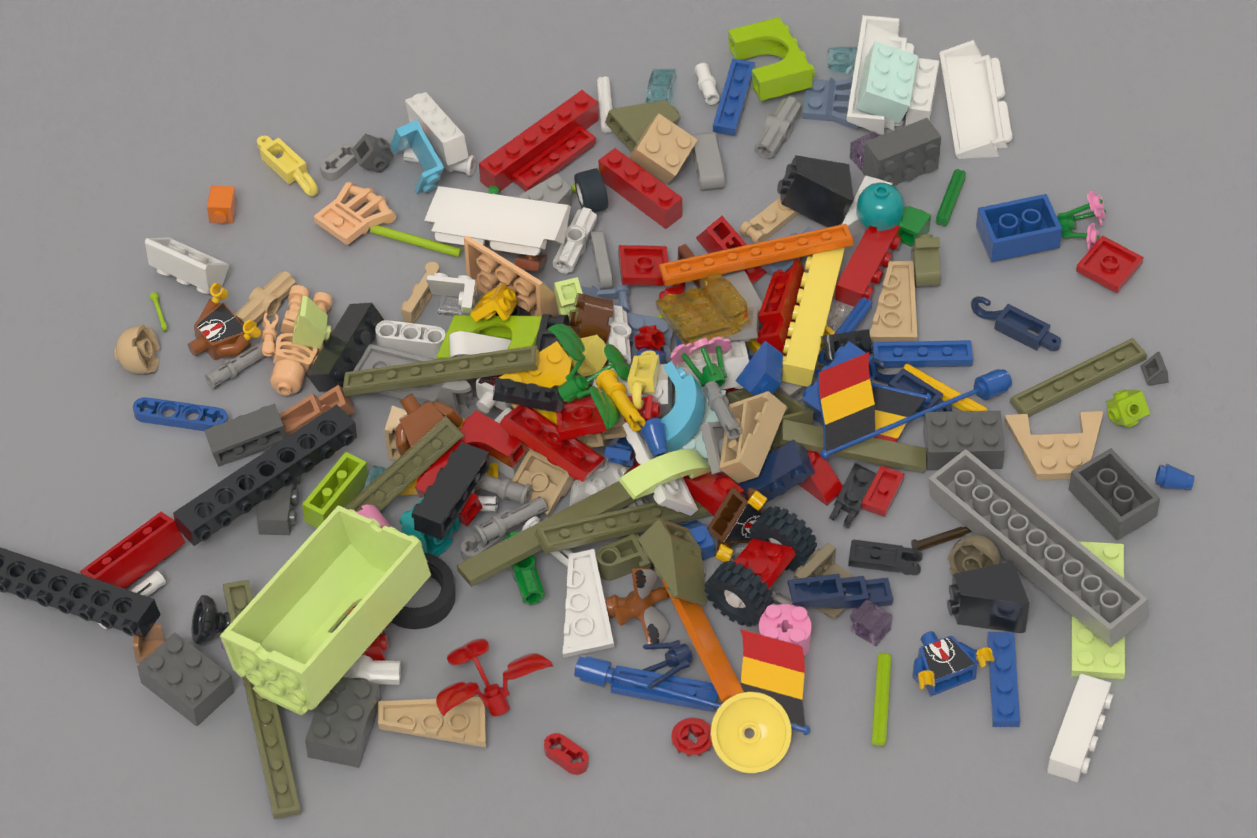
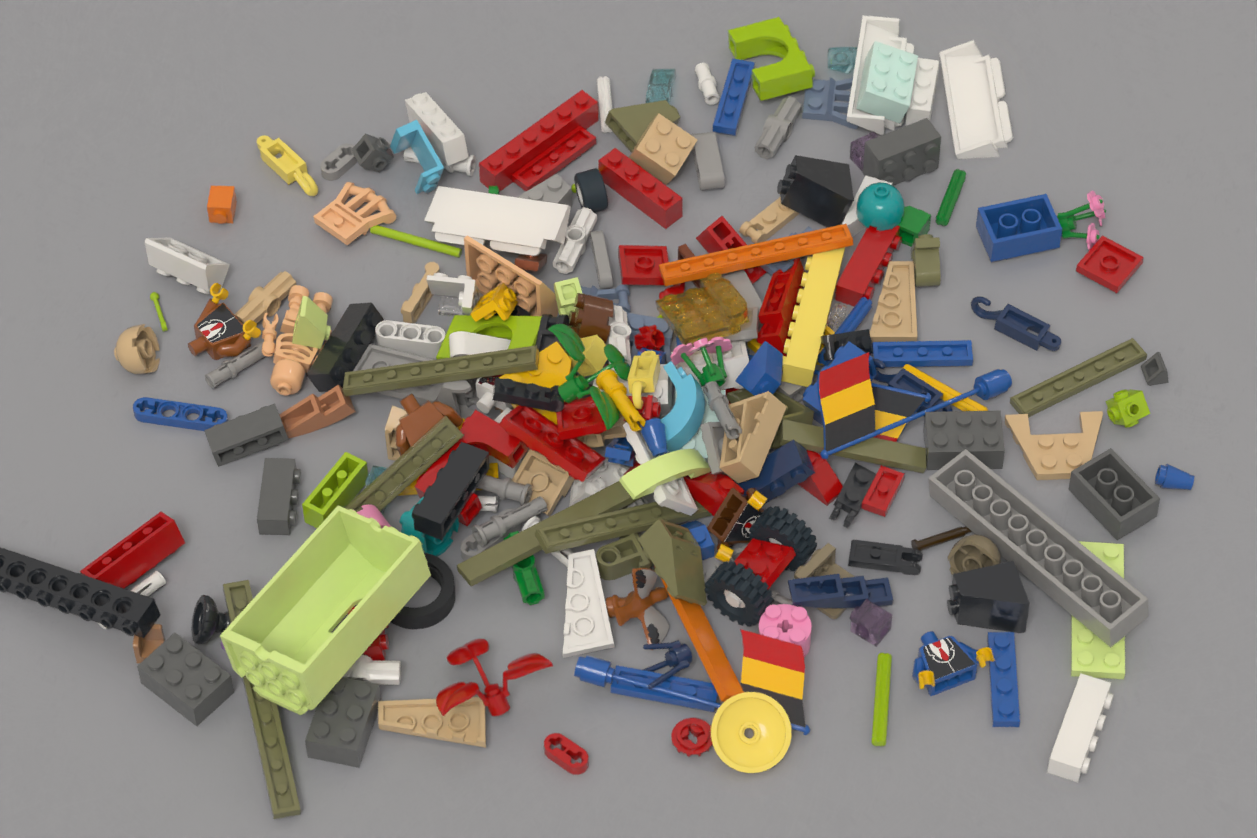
black brick [173,404,357,546] -> none

